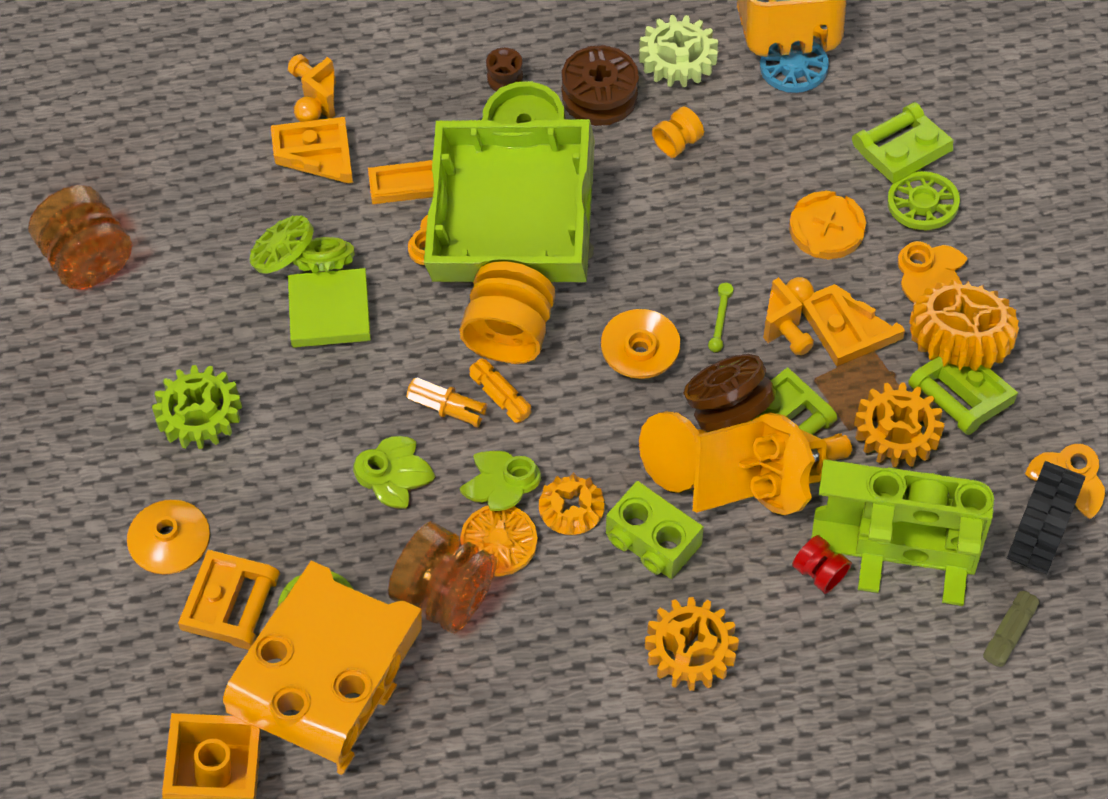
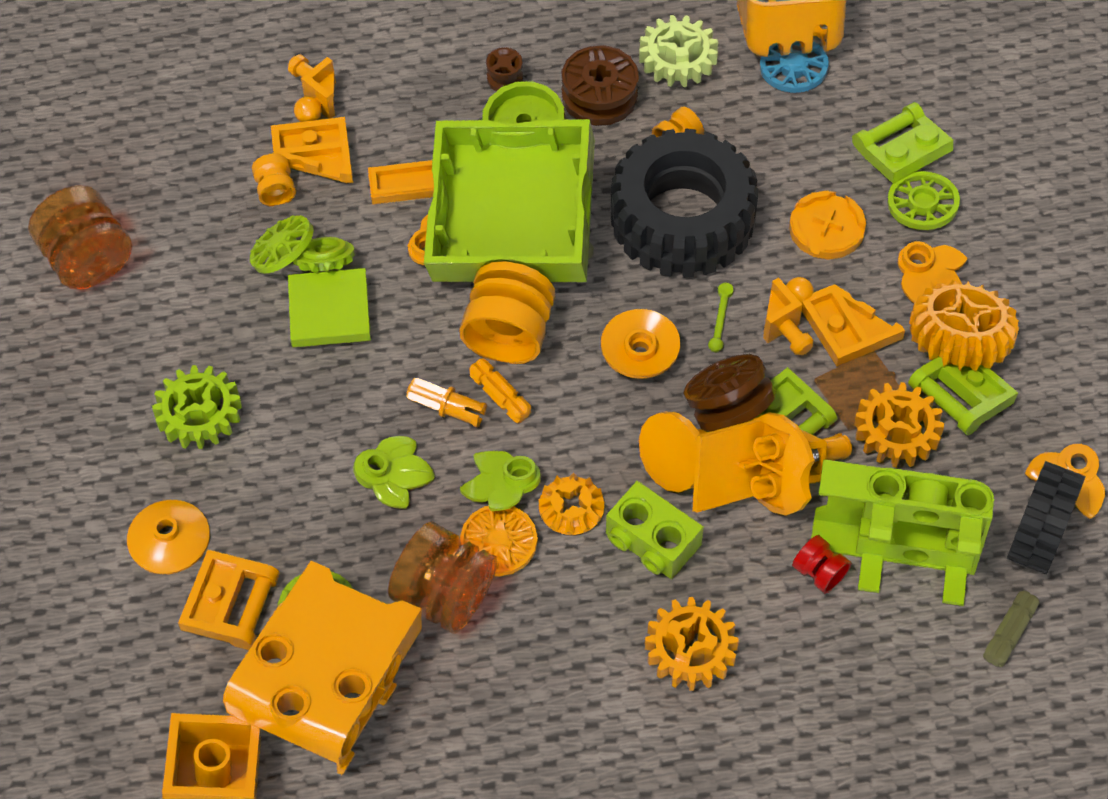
none -> light orange wheel [251,154,296,207]
none -> black tyre [610,129,759,278]

